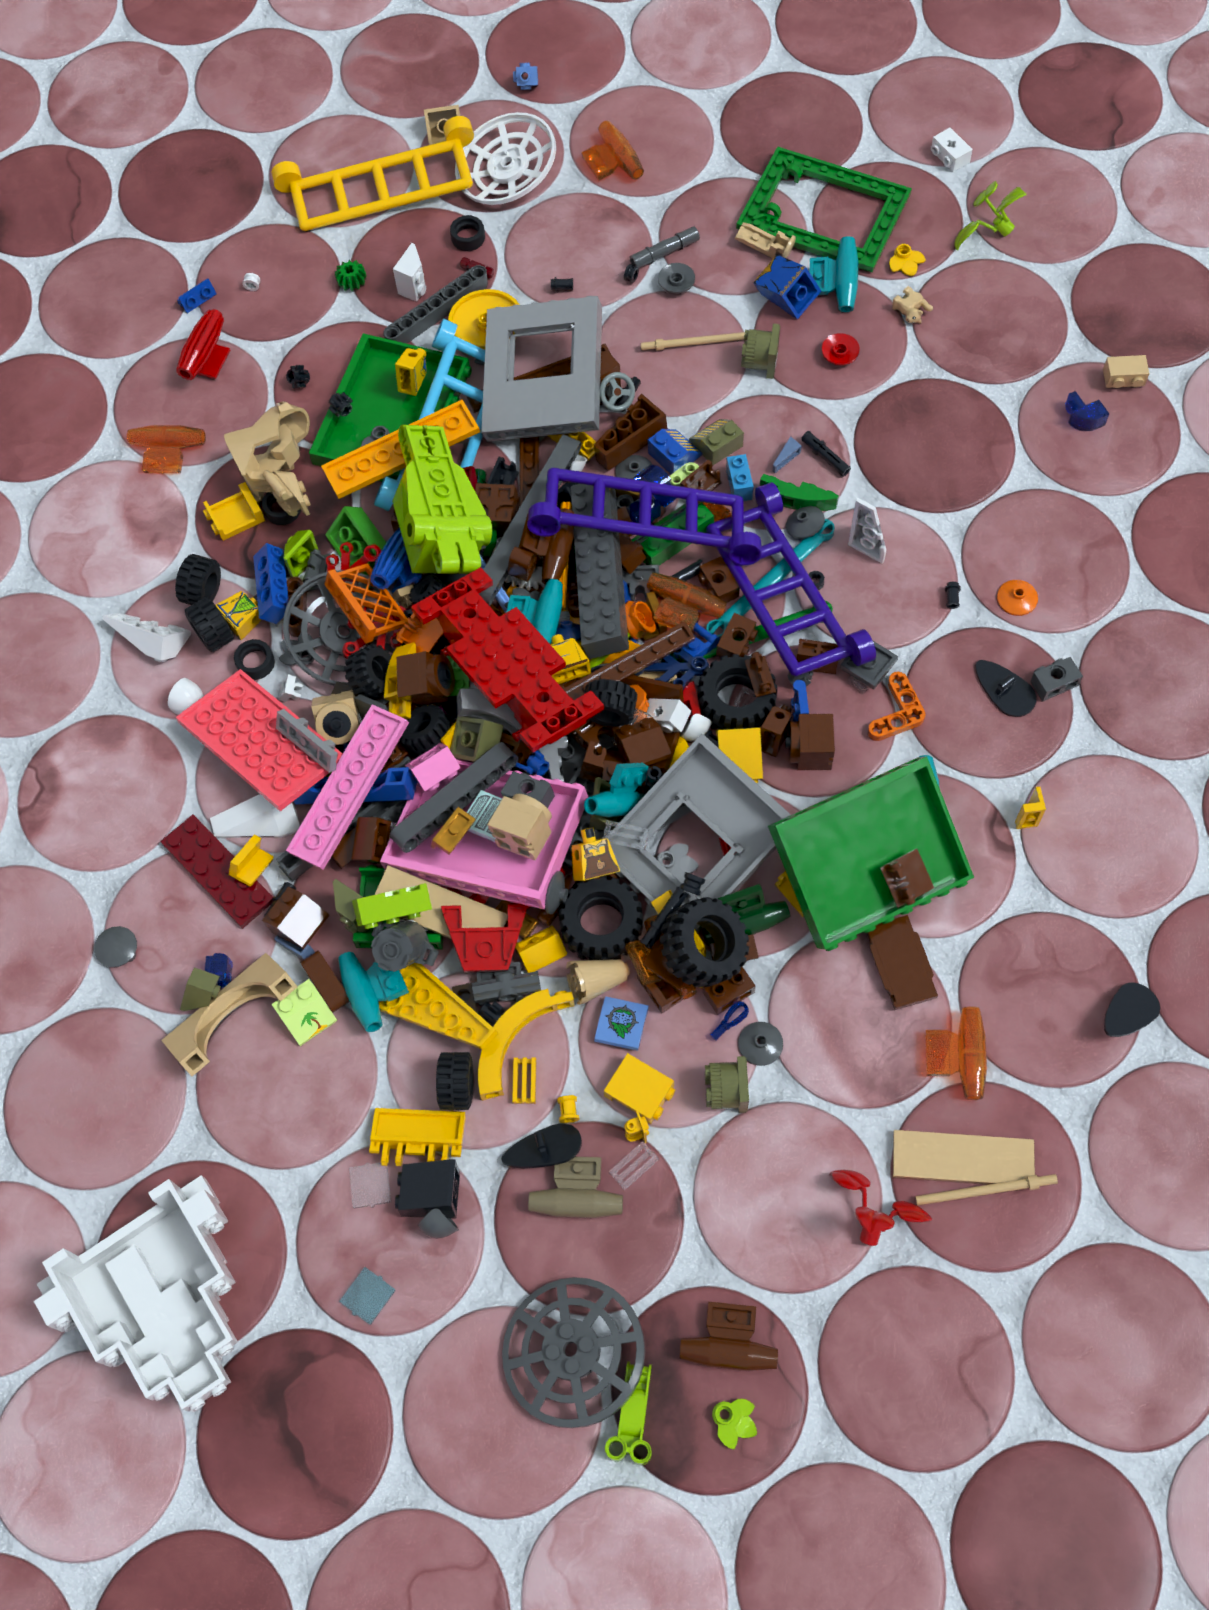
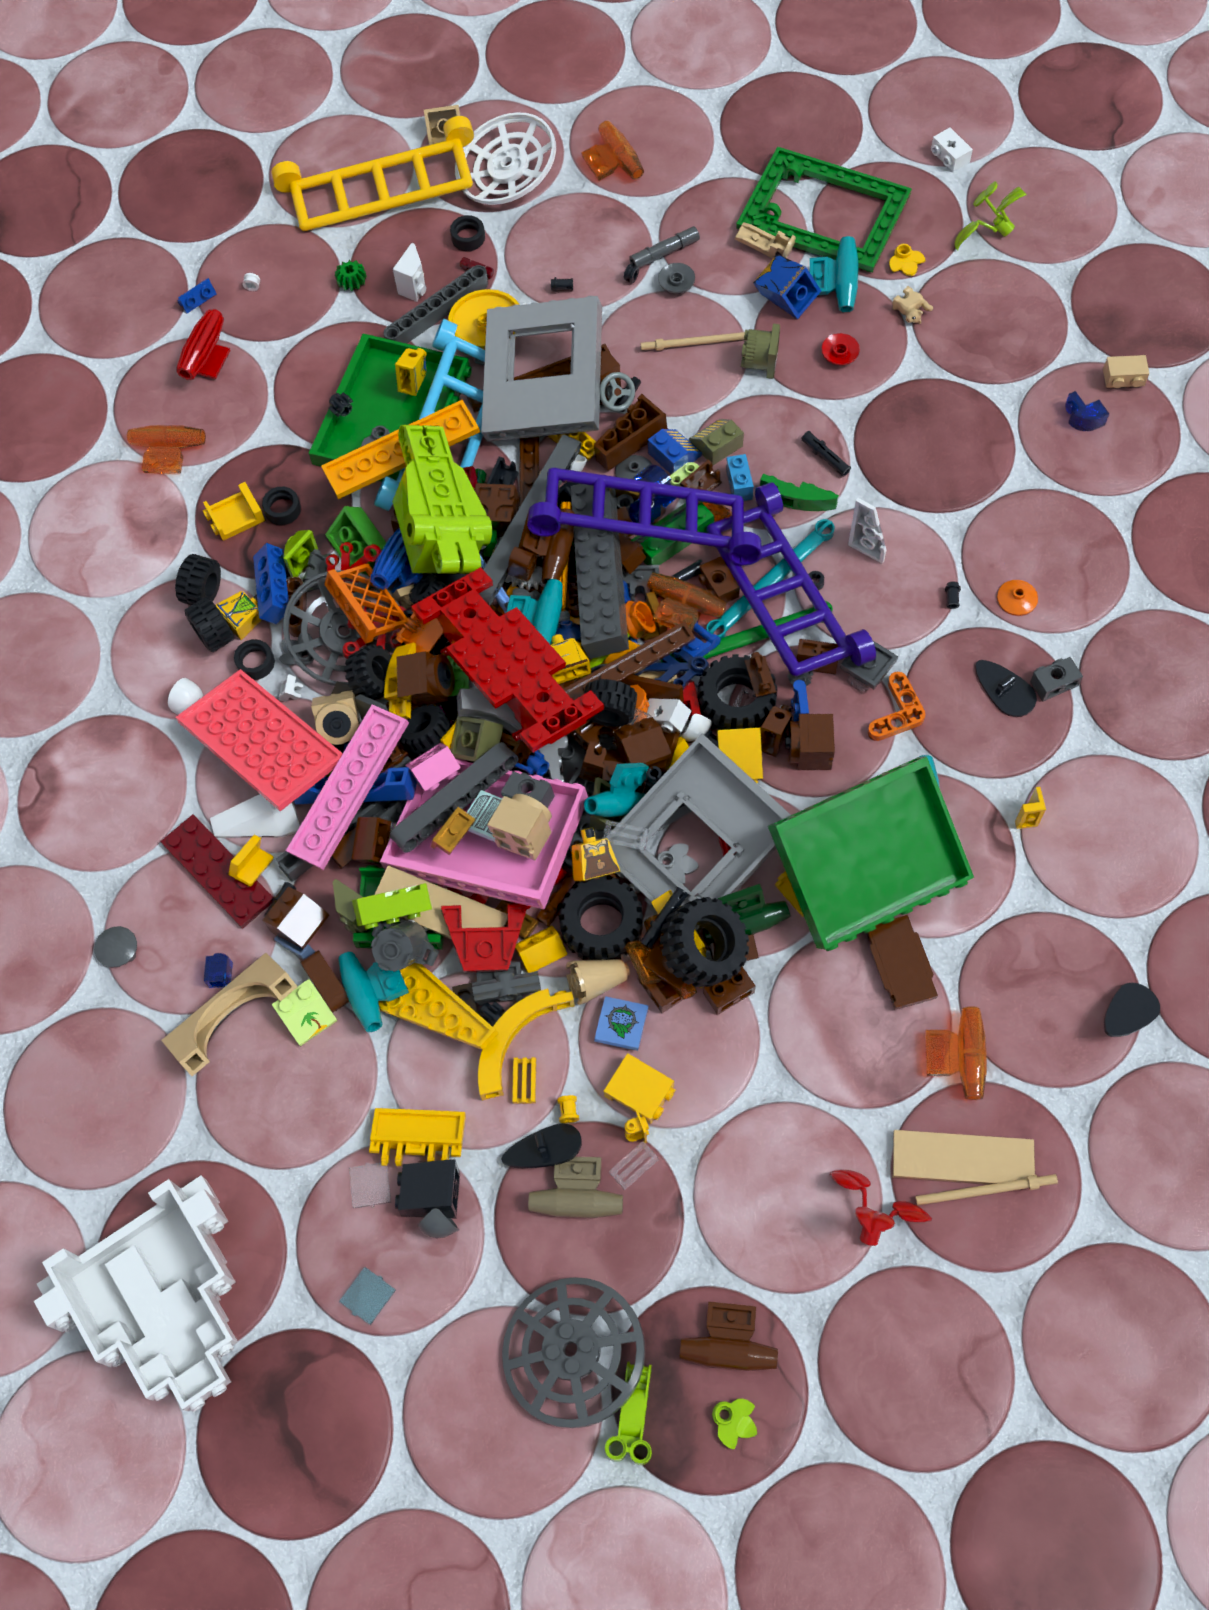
white wedge [103,613,191,662] -> none
olive slope [180,967,221,1011] -> none
tan piece [224,401,311,516] -> none
light grey hinge [276,709,338,773] -> none
black gear [286,365,310,388] -> none
black tyre [436,1052,474,1110] -> none
medium blue brick [513,63,538,90] -> none
dark grey dish [545,871,568,914] -> none
black wheel [679,872,706,896] -> none
olive piece [705,1056,749,1113] -> none
clear blue piece [710,1001,749,1041] -> none
reddish brown brick [716,613,758,658] -> none
dark grey dish [738,1022,783,1066] -> none
sand blue piece [772,436,802,473] -> none
dark grey dish [786,506,825,539] -> none
reddish brown hinge [880,848,934,908] -> none

